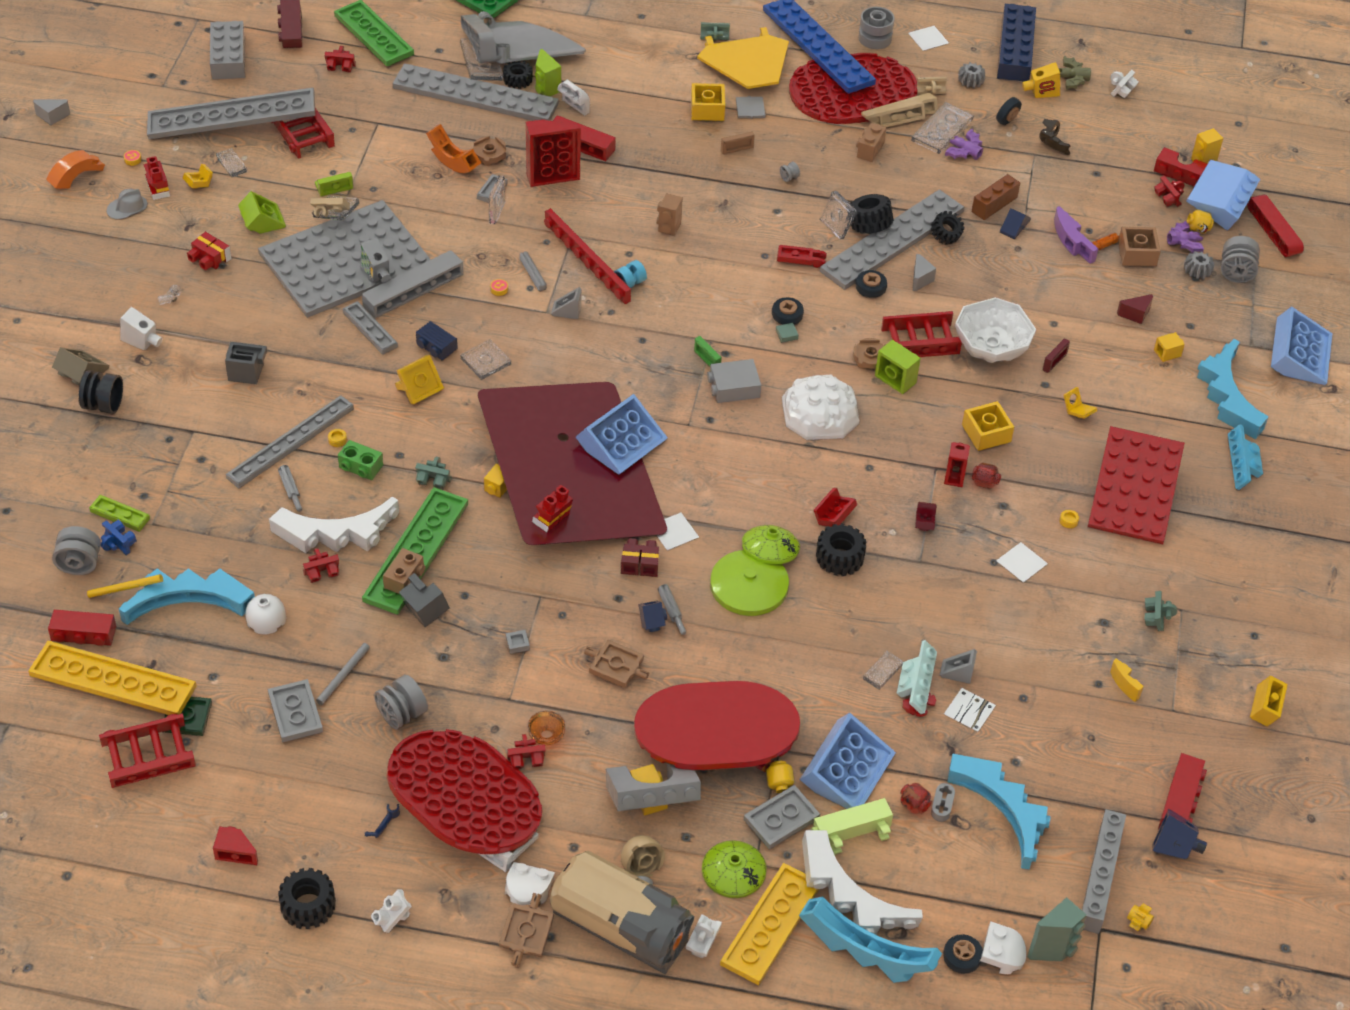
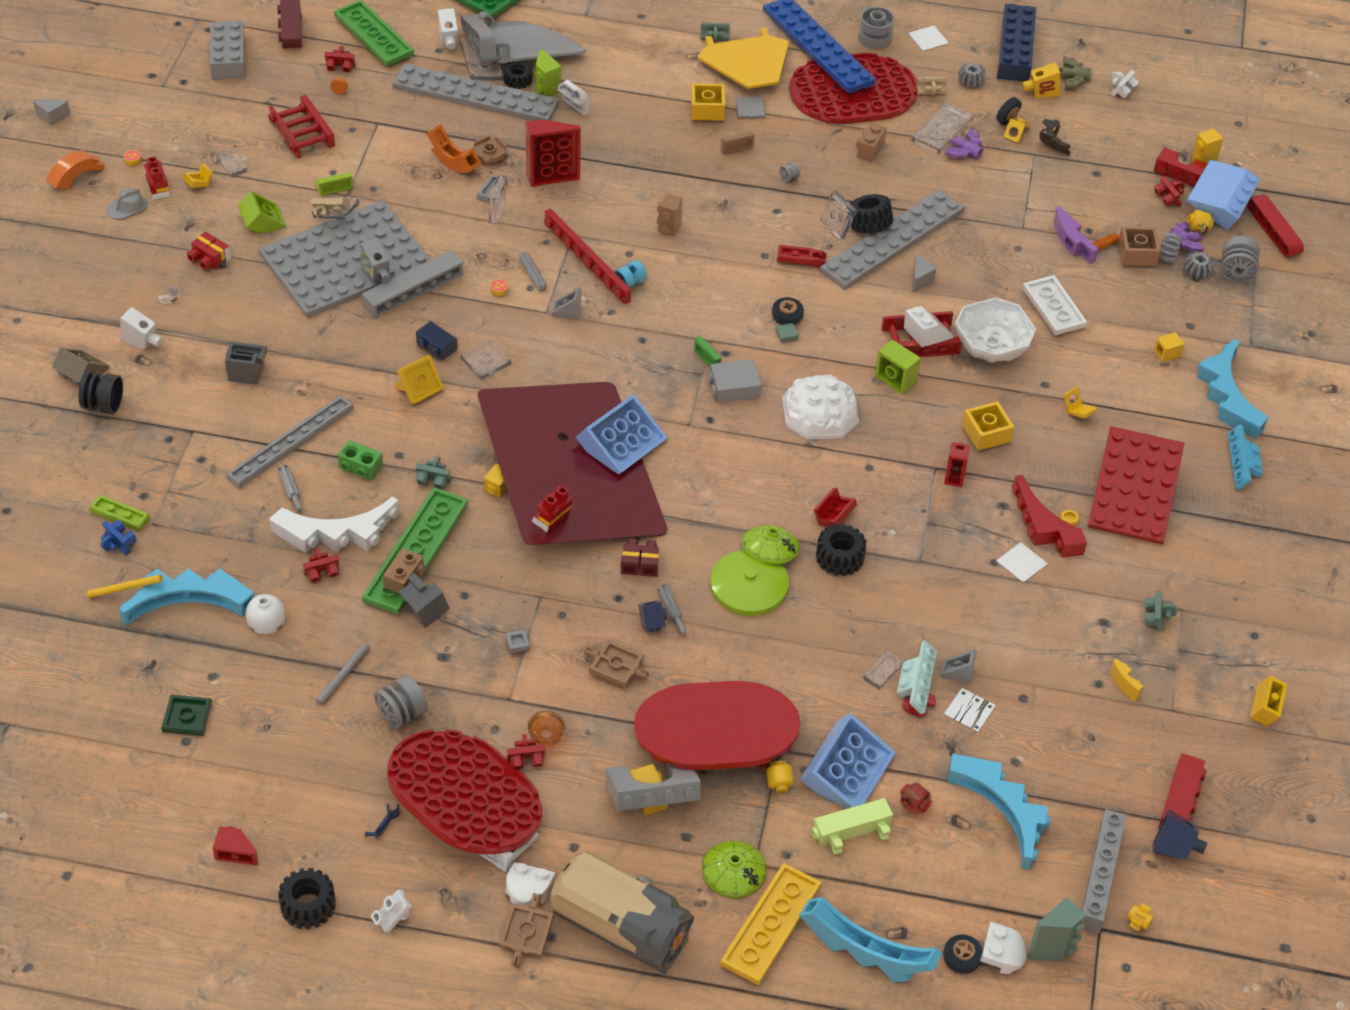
yellow plate [28,641,197,715] -> none
red brick [48,609,117,646] -> none
light grey wheel [52,526,101,575] -> none
red fence [99,713,196,788] -> none
light grey plate [147,88,315,139] -> none
light grey plate [267,679,323,743] -> none
yellow tile [328,429,347,447] -> none
light grey tile [343,301,398,355] -> none
red brick [553,115,616,162] -> none
tan cylinder [621,835,665,878] -> none
white sticker [657,513,699,550] -> none
white hips [686,914,722,958] -> none
light grey plate [744,785,820,849] -> none
white arch [802,830,923,935] -> none
medium nougat plate [853,338,886,369] -> none
black wheel [855,270,887,298] -> none
tan wedge [861,93,938,127] -> none
dark red bracket [915,502,937,531] -> none
black tyre [931,211,965,244] -> none
light grey beam [931,783,955,822] -> none
dark orange brick [971,174,1021,220] -> none
clear red head [972,462,1001,489] -> none
dark blue slope [1000,208,1031,239] -> none
dark red tile [1042,338,1070,373] -> none
dark red slope [1117,294,1153,324] -> none
light blue slope [1271,306,1332,385] -> none
none -> orange tile [330,77,348,94]
none -> white torso [438,8,458,50]
none -> white slope [904,306,953,347]
none -> yellow bracket [1003,117,1030,143]
none -> red arch [1012,475,1087,557]
none -> white plate [1022,275,1087,335]
none -> light grey gear [1159,233,1182,263]

